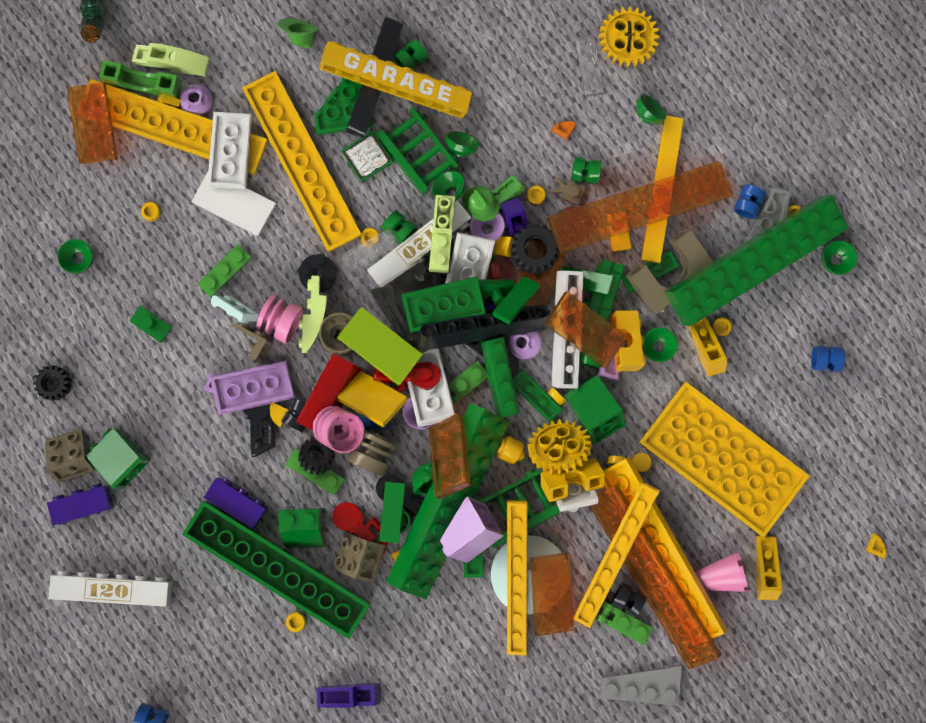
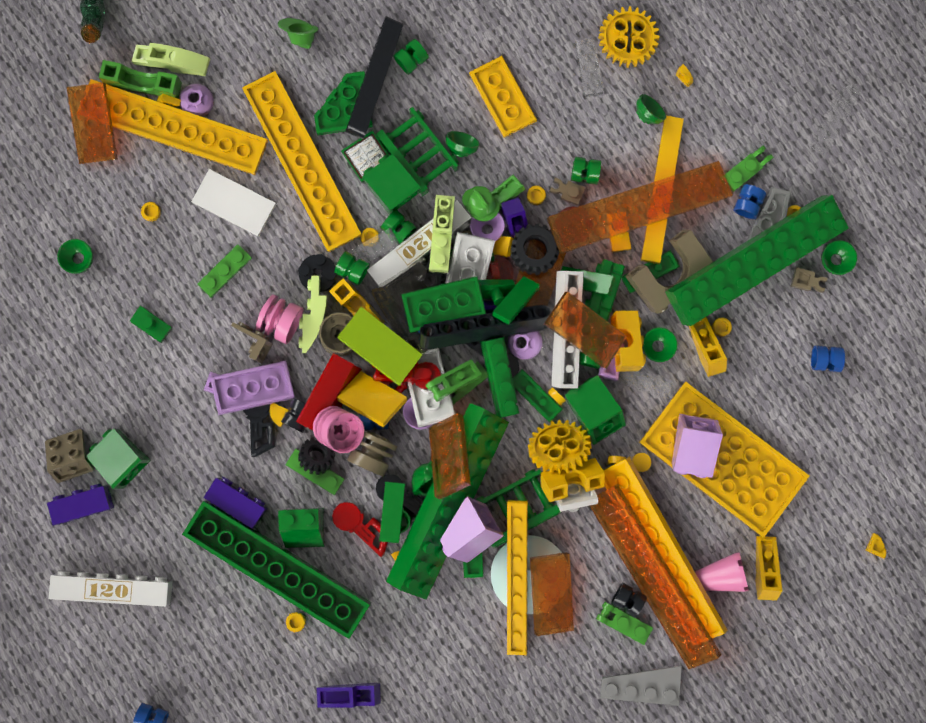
black tyre [33,365,72,401] -> none
white tile [207,112,252,190] -> none
light aqua plate [211,295,259,324] -> none
yellow brick [318,41,472,119] -> none
dark tan bracket [334,533,385,583] -> none
green piece [432,171,466,201] -> none
yellow head [496,436,525,464] -> none
orange tile [551,121,577,140] -> none
yellow tile [573,481,660,628] -> none
none -> yellow arch [329,278,385,324]
none -> green wheel [334,251,370,285]
none -> green slope [362,154,421,215]
none -> bright green plate [426,359,482,402]
none -> yellow tile [469,56,537,138]
none -> lavender slope [672,414,723,478]
none -> yellow tile [676,64,693,87]
none -> bright green hinge [722,145,774,192]
none -> dark tan plate [790,267,828,293]

